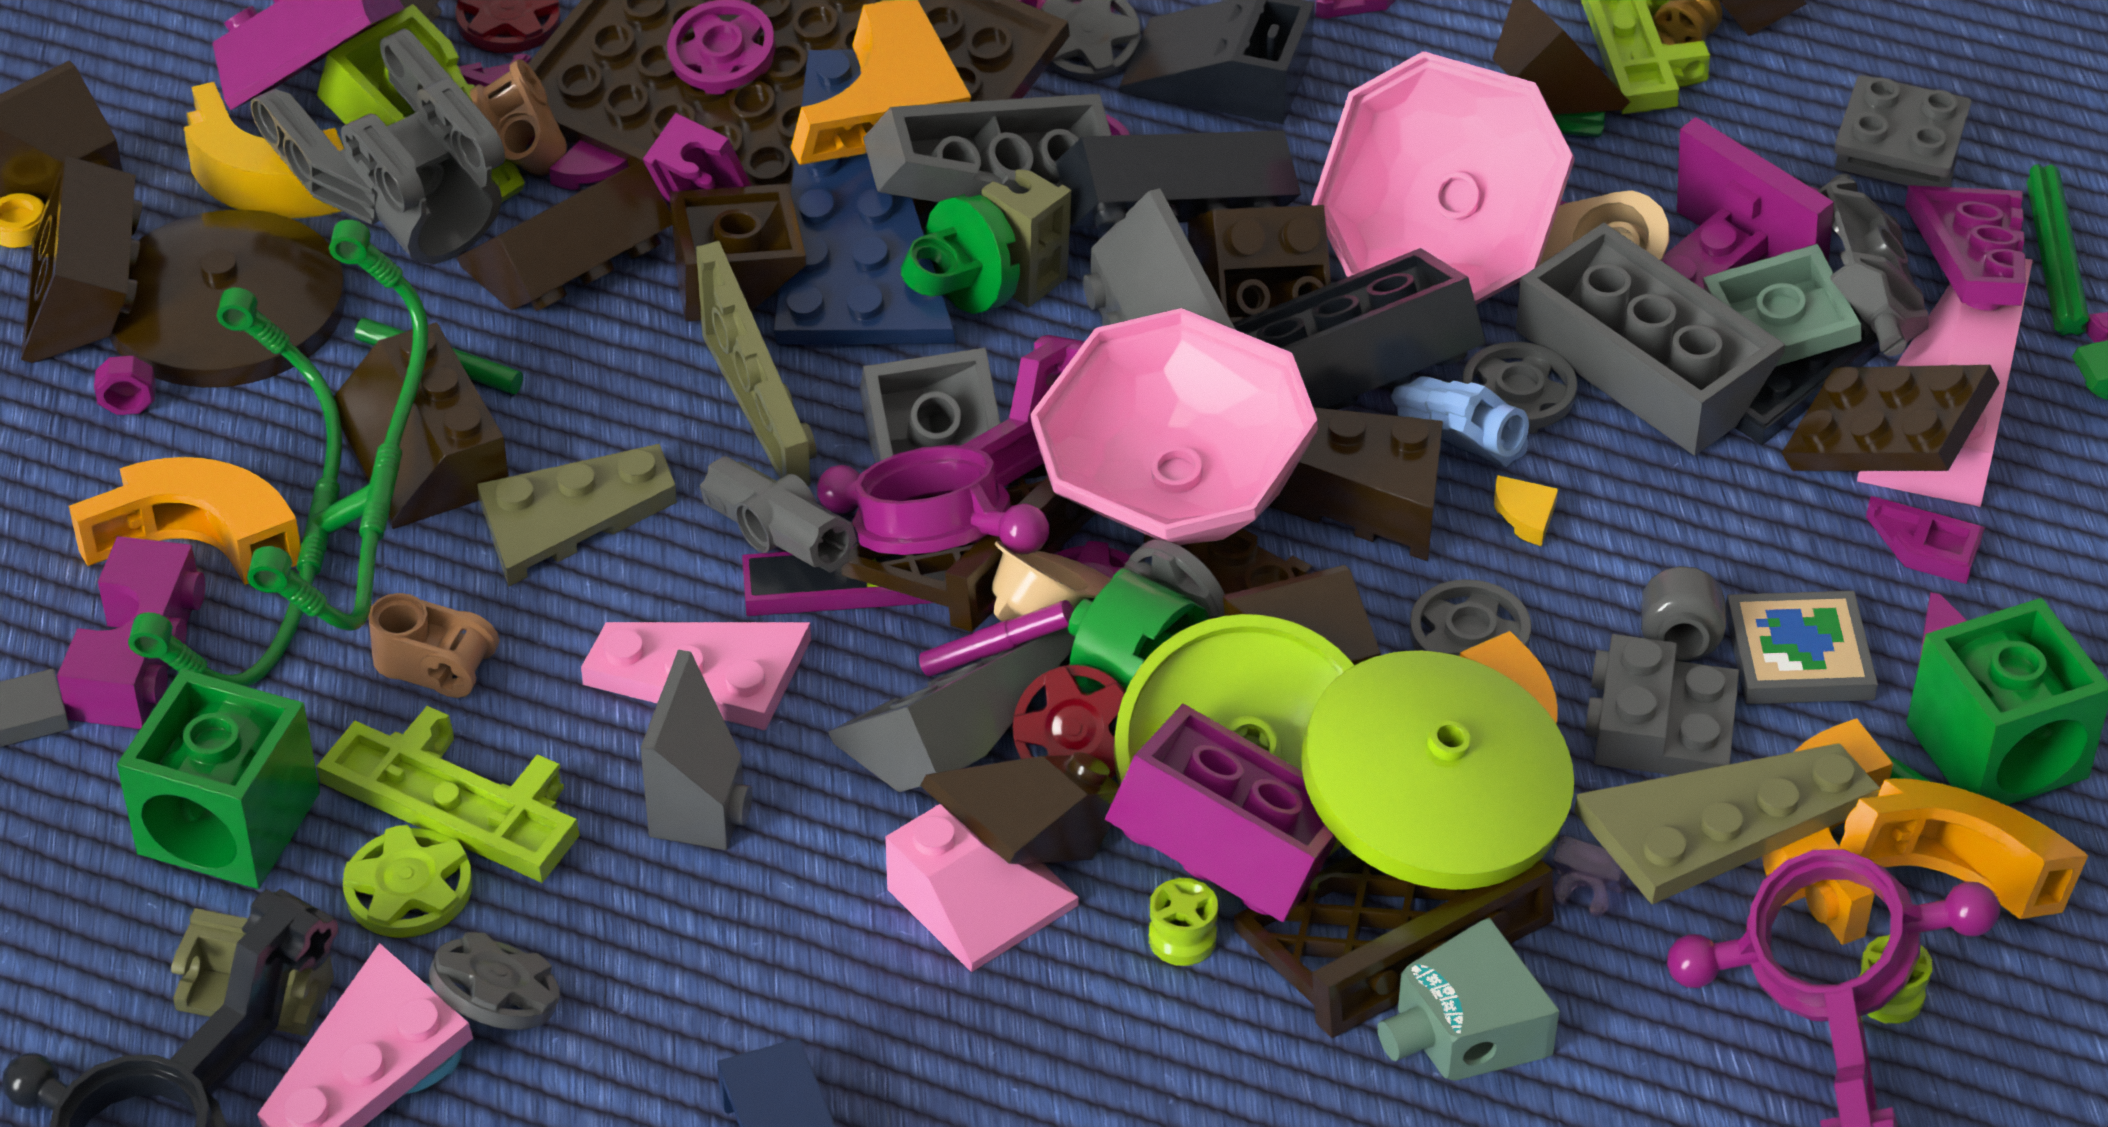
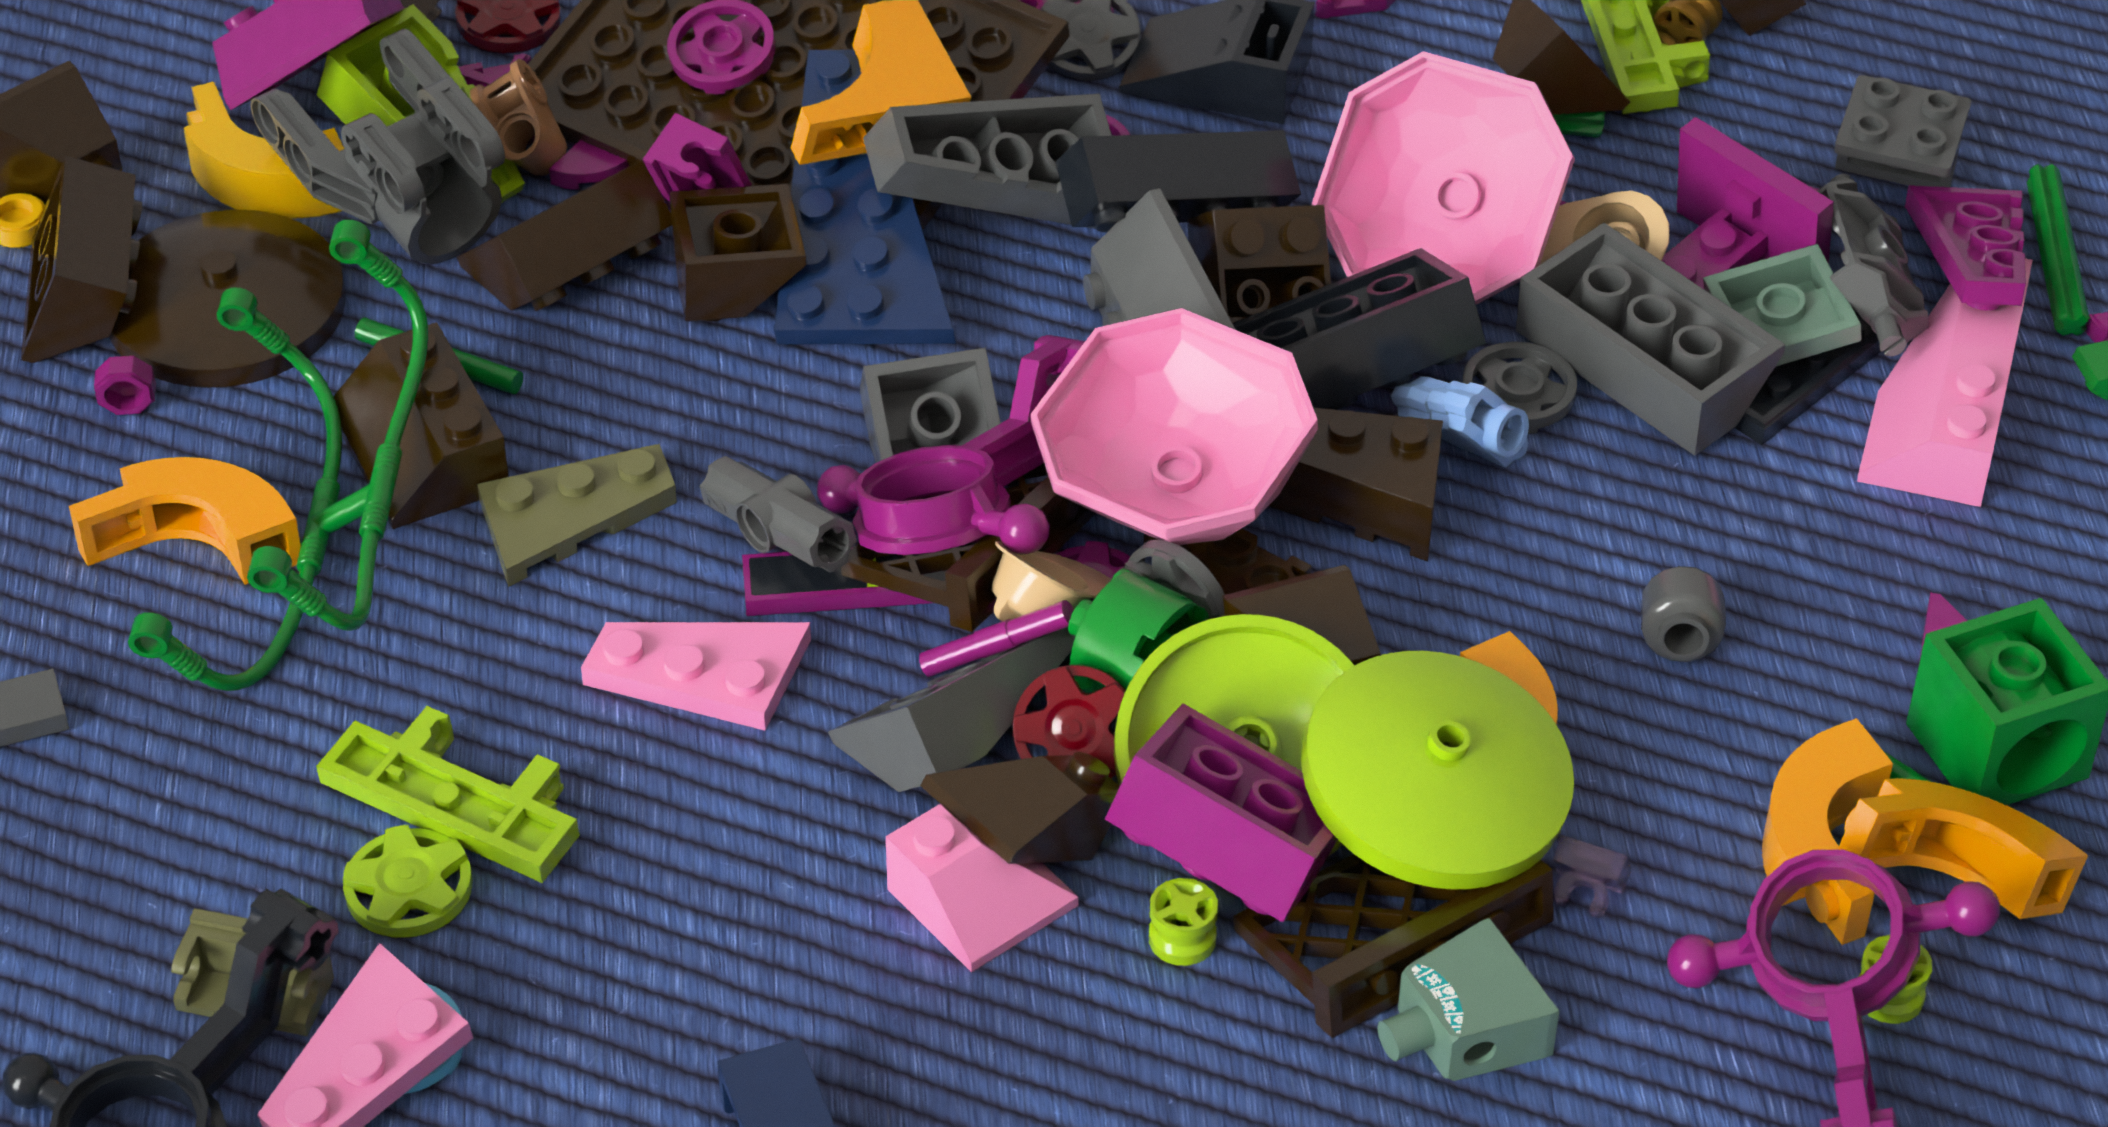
magenta arch [57,536,206,729] -> none
green brick [117,669,320,889] -> none
medium nougat piece [368,593,500,698] -> none
dark grey wheel [429,932,560,1030] -> none
dark grey slope [640,649,753,850] -> none
olive wing [696,241,817,486] -> none
green tile [901,194,1020,314] -> none
olive hinge [982,169,1071,308] -> none
dark grey wheel [1409,579,1531,656] -> none
yellow tile [1494,475,1558,546] -> none
olive wing [1574,743,1880,905] -> none
dark grey plate [1584,634,1739,775] -> none
tile [1725,591,1878,704] -> none
dark brown plate [1781,365,2000,471] -> none
magenta tile [1866,496,1985,584] -> none

